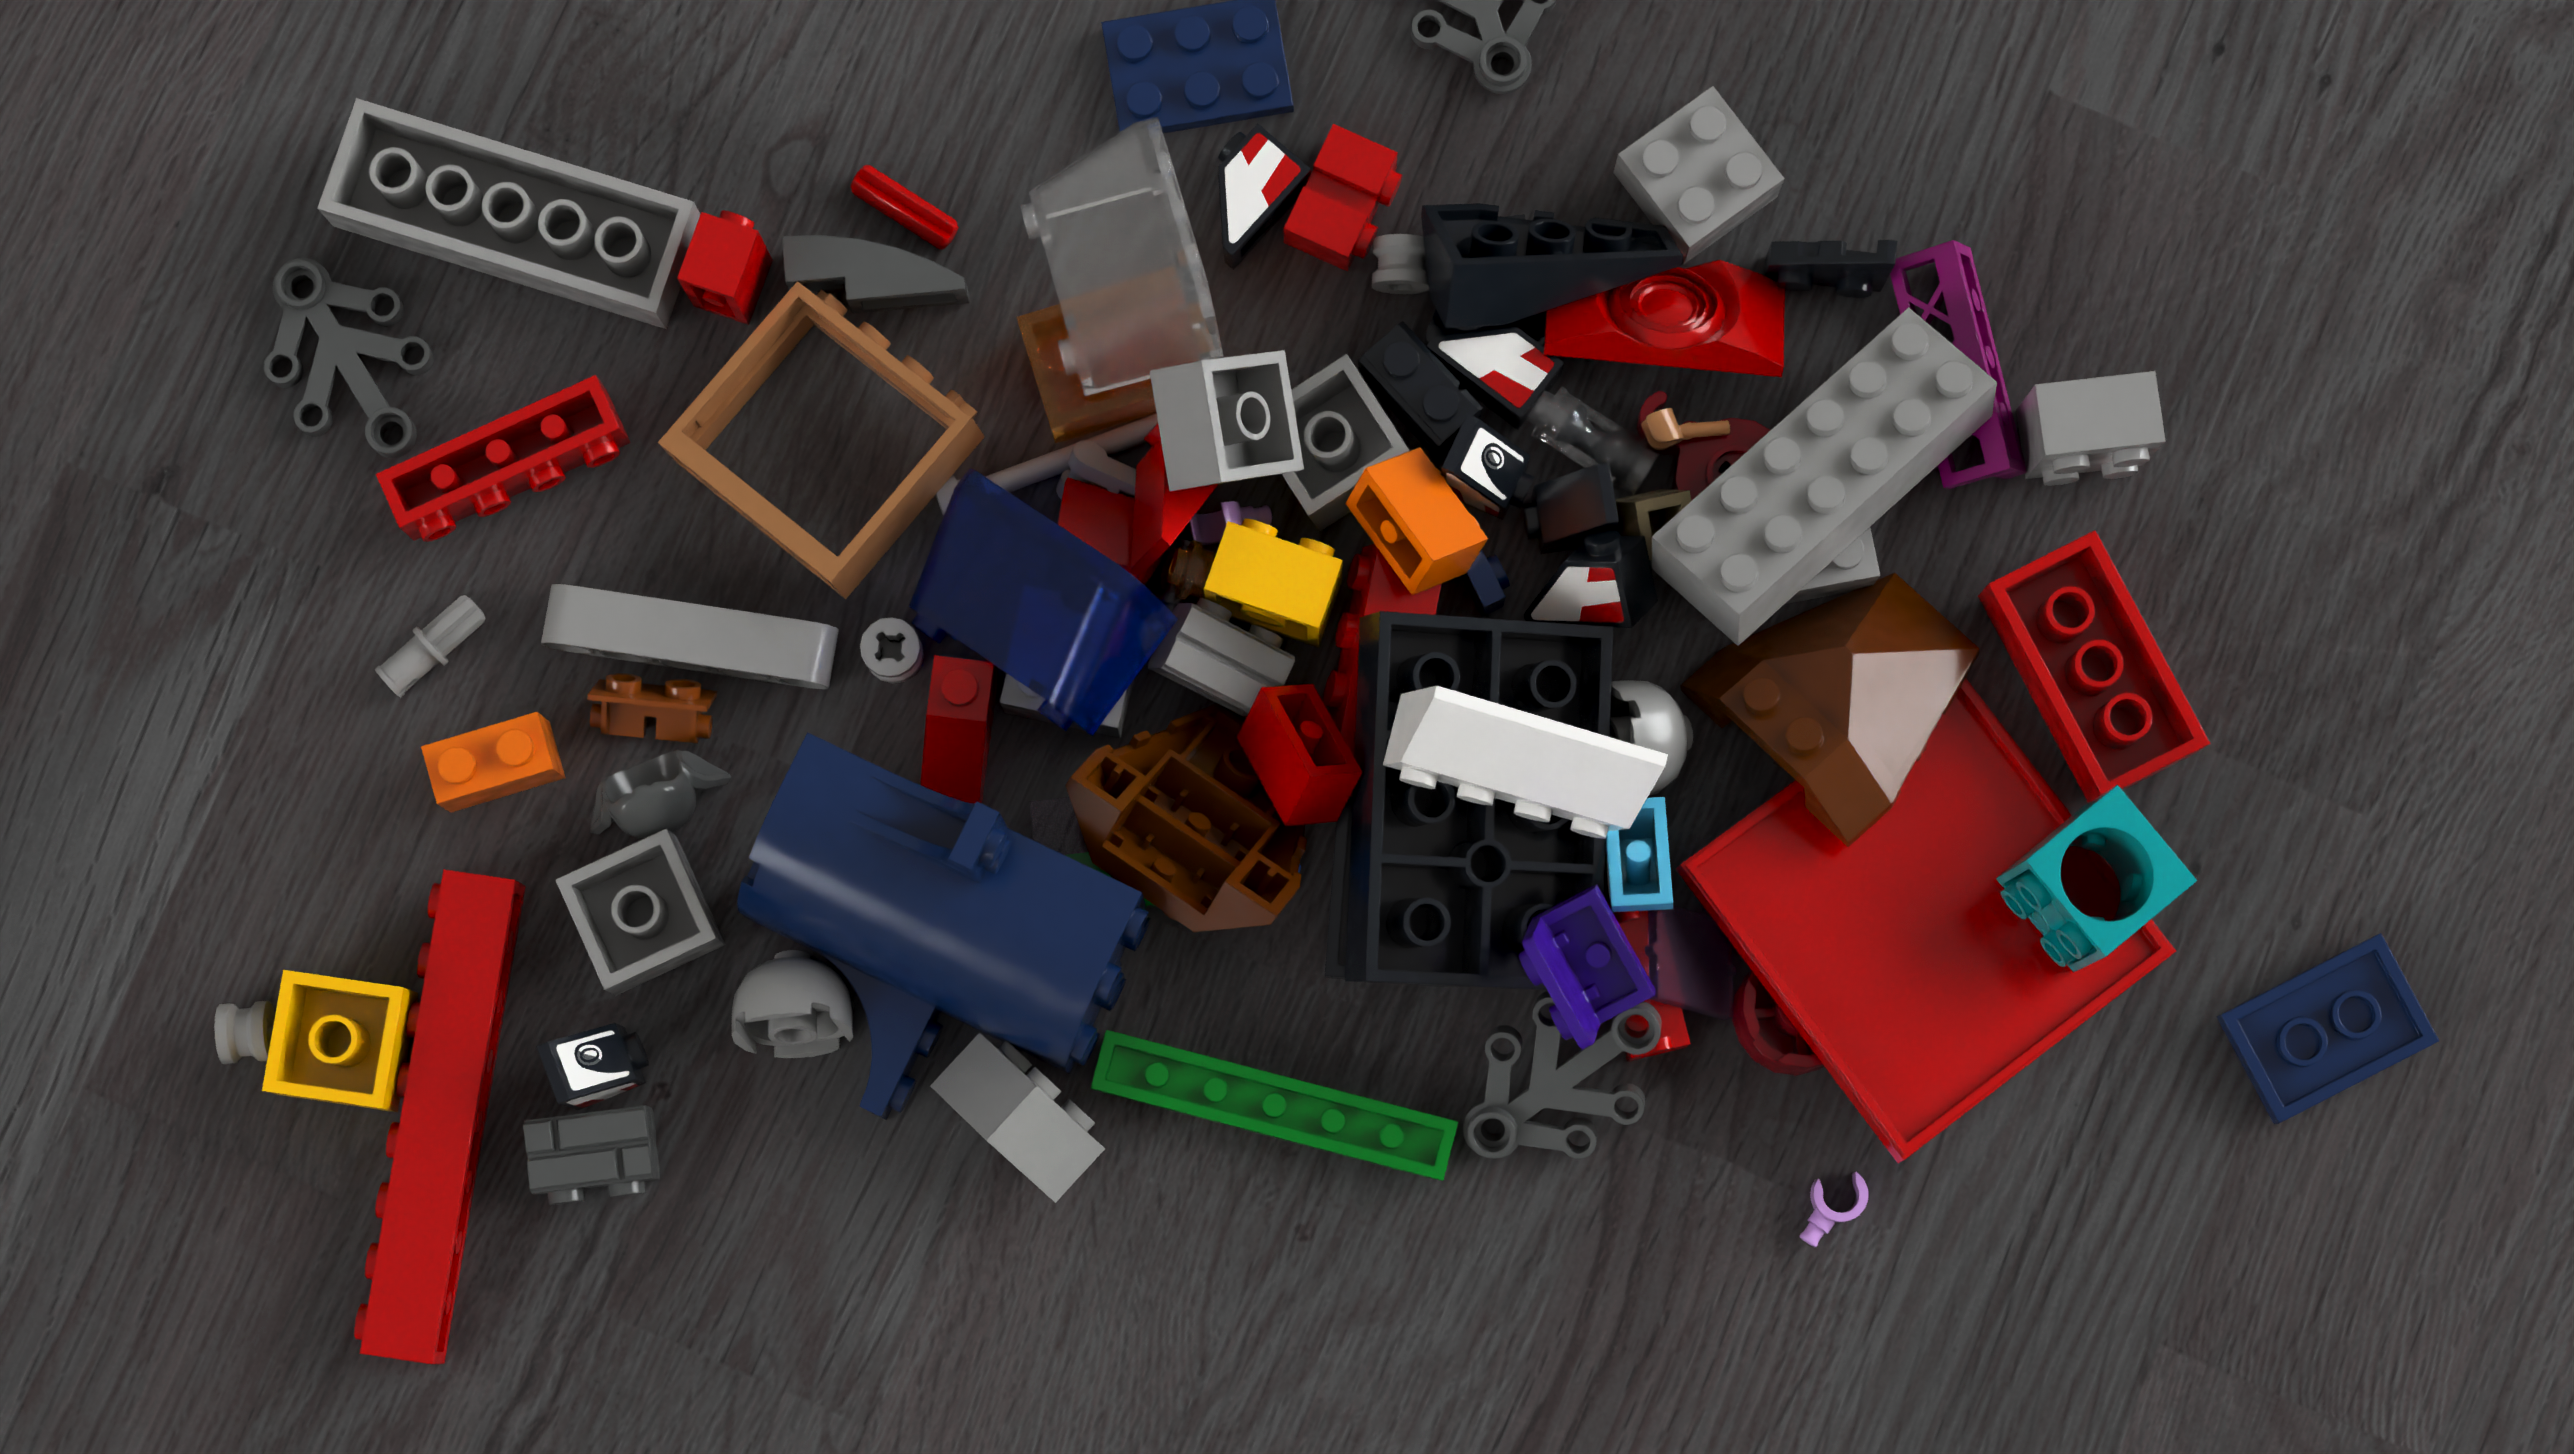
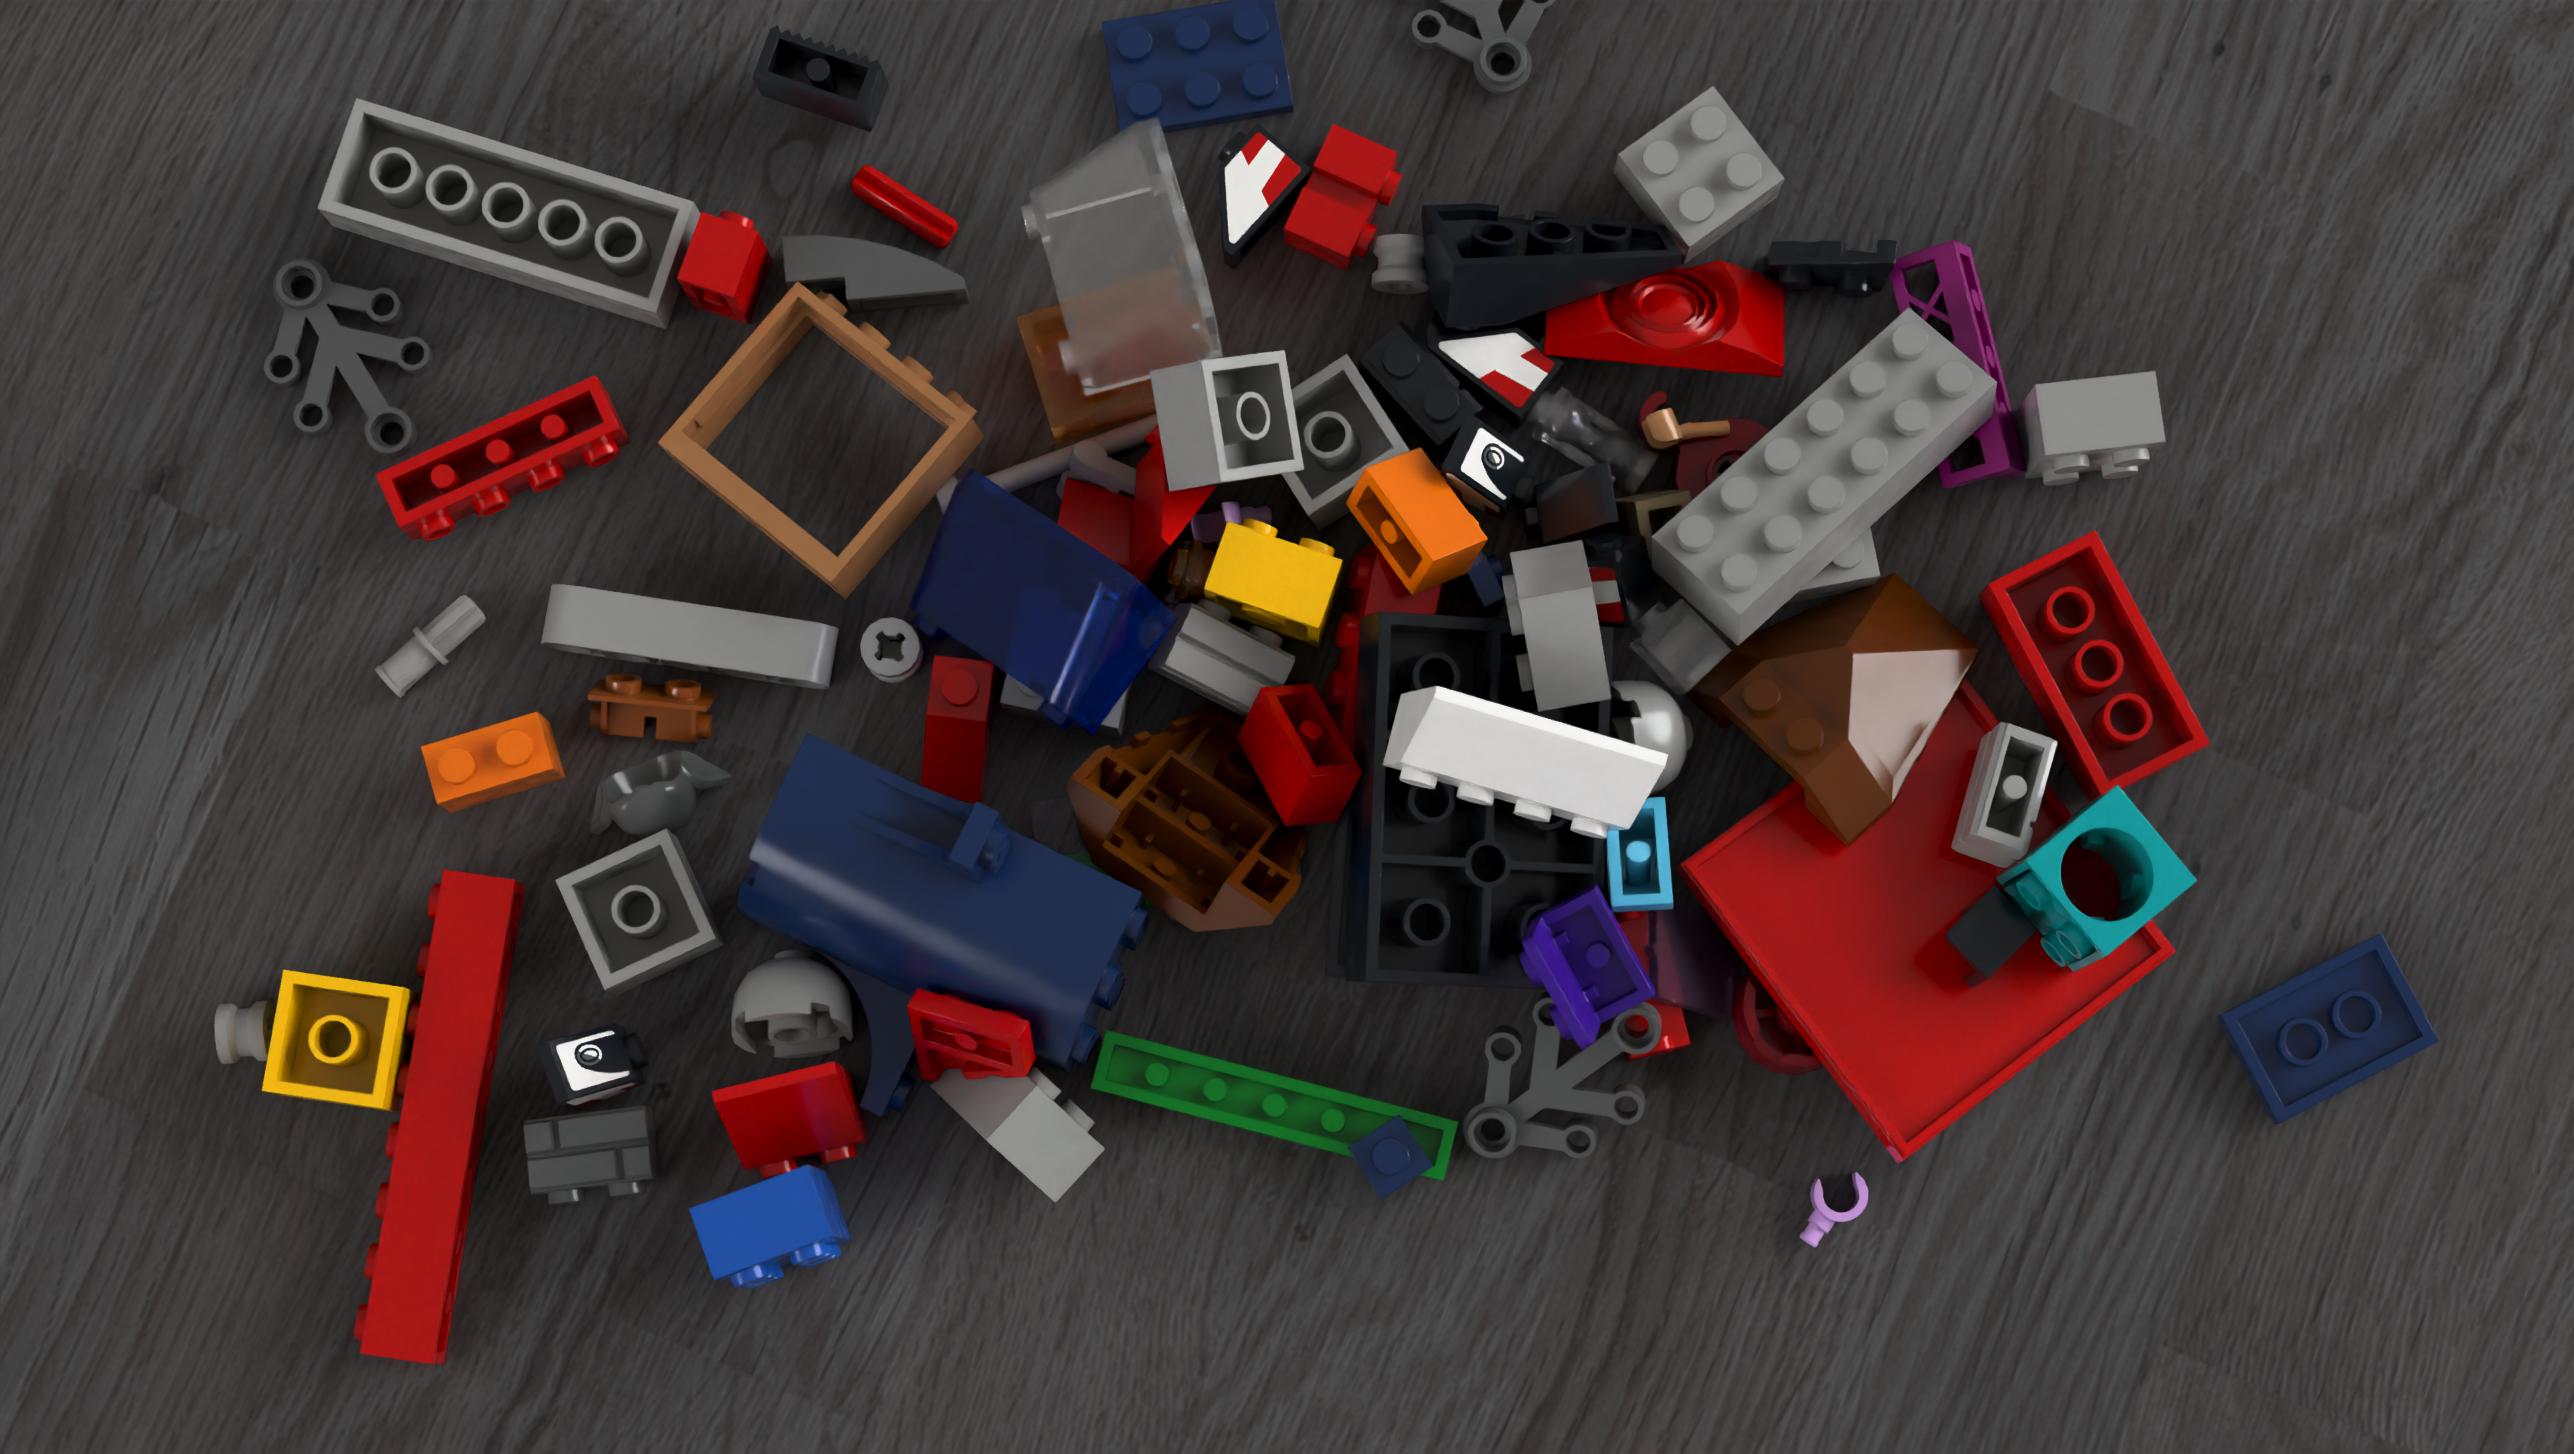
none -> blue brick [689,1165,852,1290]
none -> red slope [711,1061,870,1180]
none -> black brick [753,25,889,132]
none -> red wing [907,988,1036,1081]
none -> dark blue plate [1348,1115,1432,1200]
none -> light grey brick [1501,540,1611,712]
none -> clear brick [1629,598,1731,697]
none -> black panel [1944,885,2038,988]
none -> light grey brick [1951,722,2058,868]

